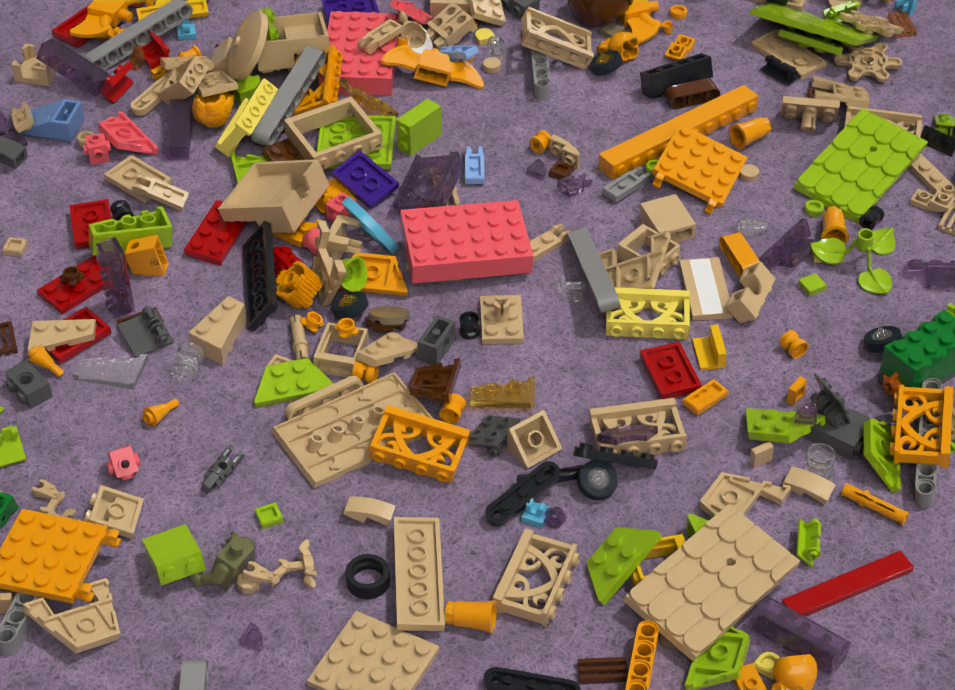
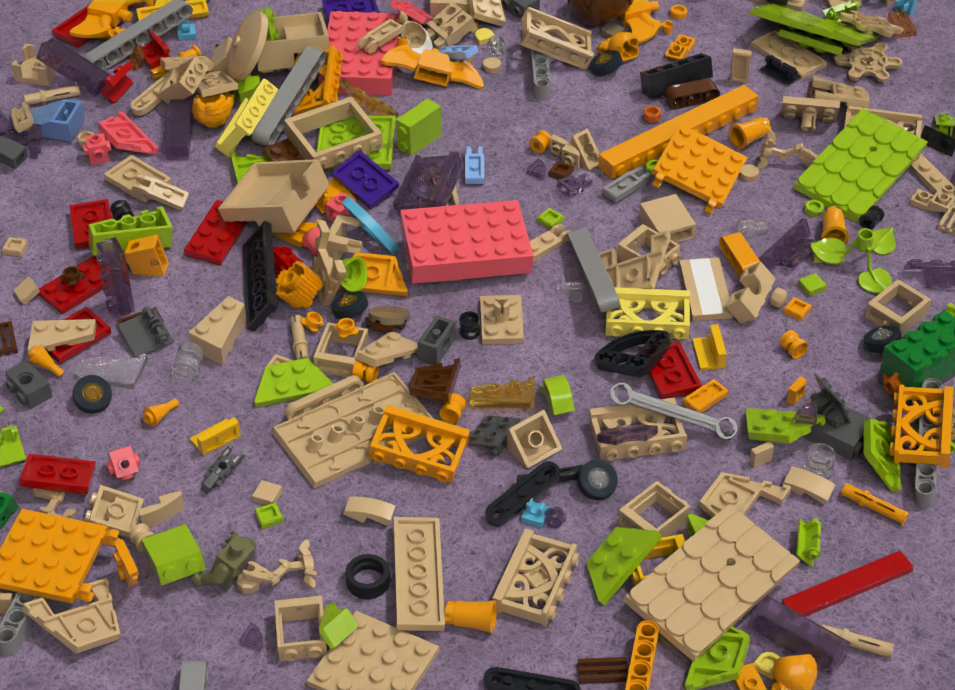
black plate [573,442,658,469] -> none
none -> tan tile [14,276,40,305]
none -> red plate [20,453,96,494]
none -> tan pin [23,85,81,105]
none -> clear purple plate [25,124,41,159]
none -> black wheel [72,375,112,414]
none -> light orange wing [113,539,139,588]
none -> tan wheel [128,523,155,552]
none -> tan slope [139,491,184,527]
none -> yellow panel [190,417,241,456]
none -> tan tile [252,480,283,505]
none -> tan window [274,596,327,661]
none -> lime slope [319,602,358,649]
none -> tan tile [522,565,550,589]
none -> lime tile [537,208,564,230]
none -> lime brick [539,375,575,415]
none -> tan slope [571,128,600,170]
none -> black beam [594,330,672,377]
none -> light grey piece [611,382,738,439]
none -> tan window [618,481,690,537]
none -> orange tile [643,106,661,123]
none -> tan tile [730,48,752,84]
none -> tan piece [757,130,818,169]
none -> tan tile [770,287,788,308]
none -> light orange tile [783,297,812,321]
none -> tan pin [819,624,894,658]
none -> tan window [865,279,931,334]

